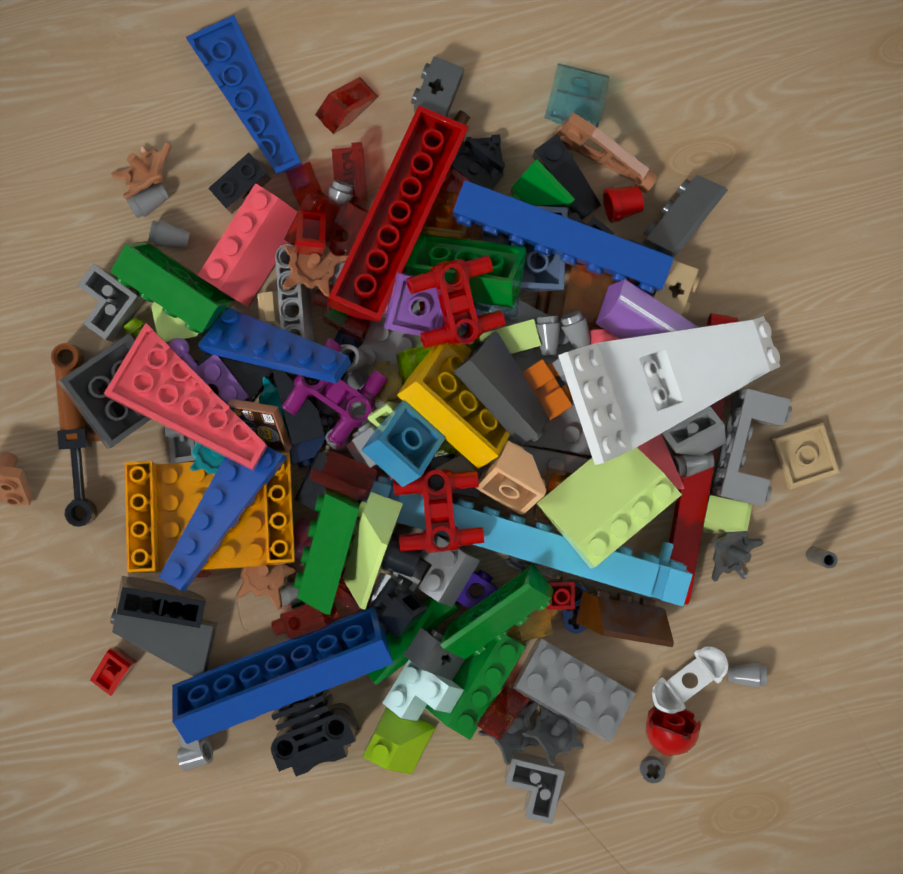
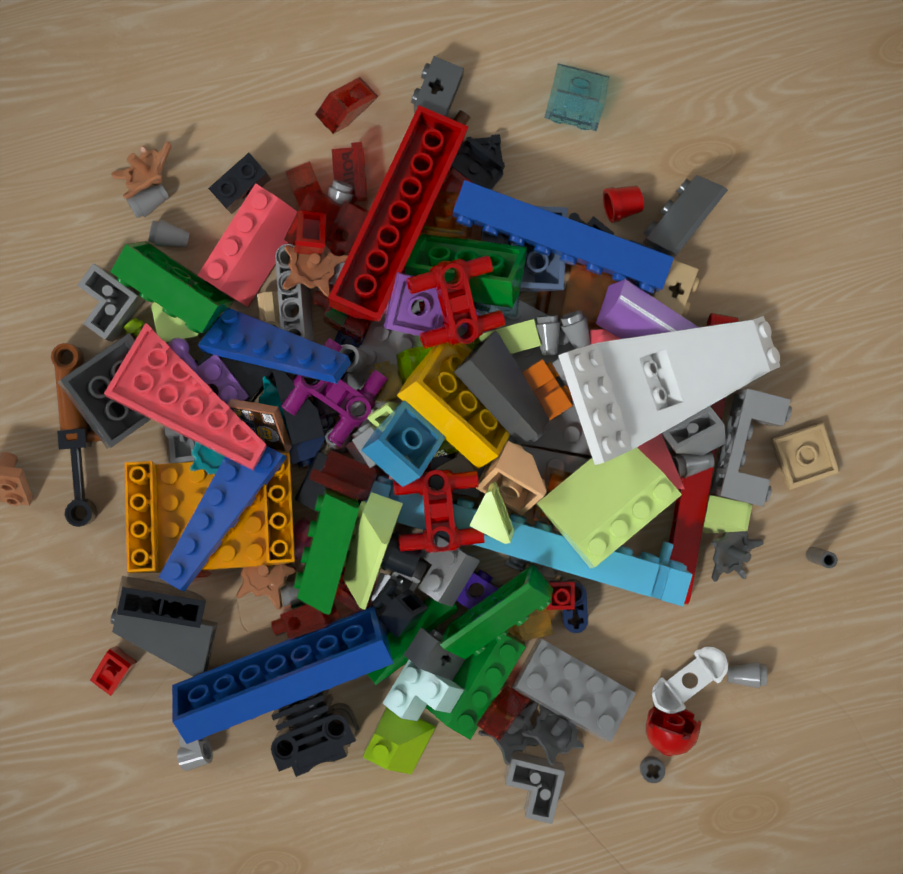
blue wing [186,15,302,175] -> none
green slope [510,159,575,210] -> none
black slope [532,134,601,220] -> none
nougat plate [552,112,658,193] -> none
reddish brown slope [576,589,674,647] -> none
none -> yellowish green slope [469,482,515,544]

